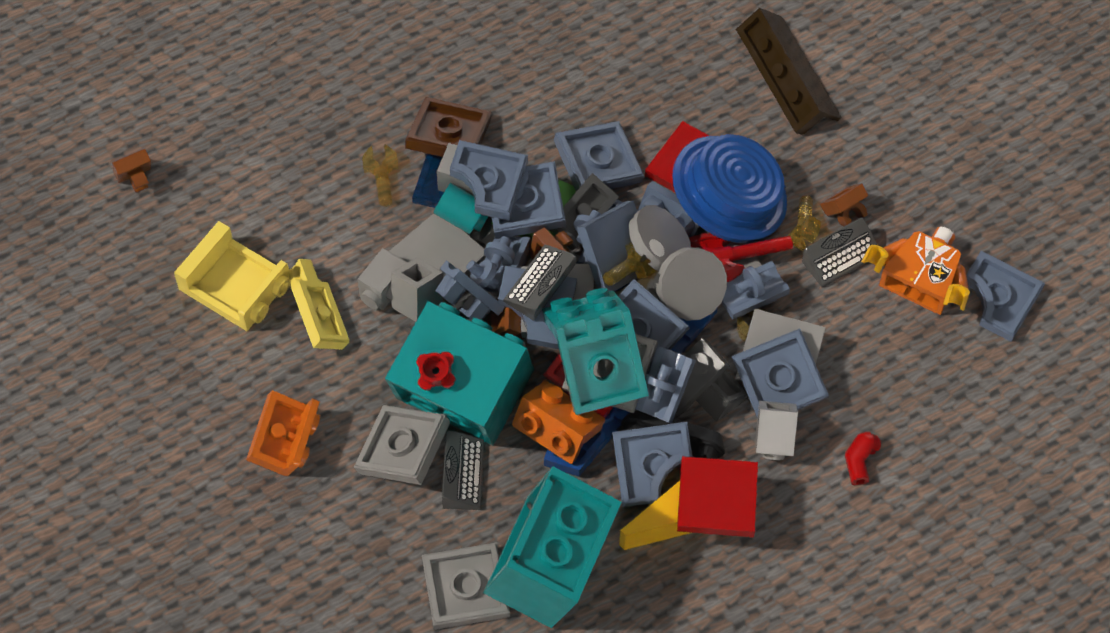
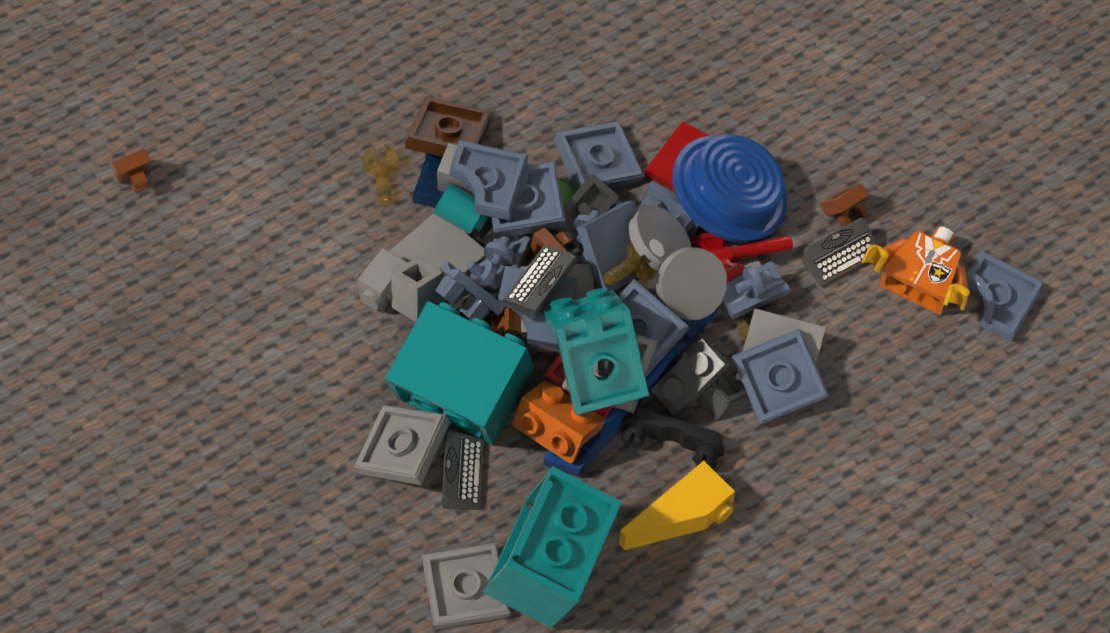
light yellow panel [174,221,291,331] -> none
orange bracket [246,390,321,476] -> none
light yellow hinge [289,259,349,350] -> none
red plate [416,351,456,391] -> none
sand blue tile [612,422,692,508] -> none
sand blue hips [636,346,696,423] -> none
red tile [677,456,758,537] -> none
dark brown panel [736,8,842,135] -> none
light grey brick [755,401,798,460] -> none
clear yellow bar [788,195,821,252] -> none
red arm [845,432,881,486] -> none

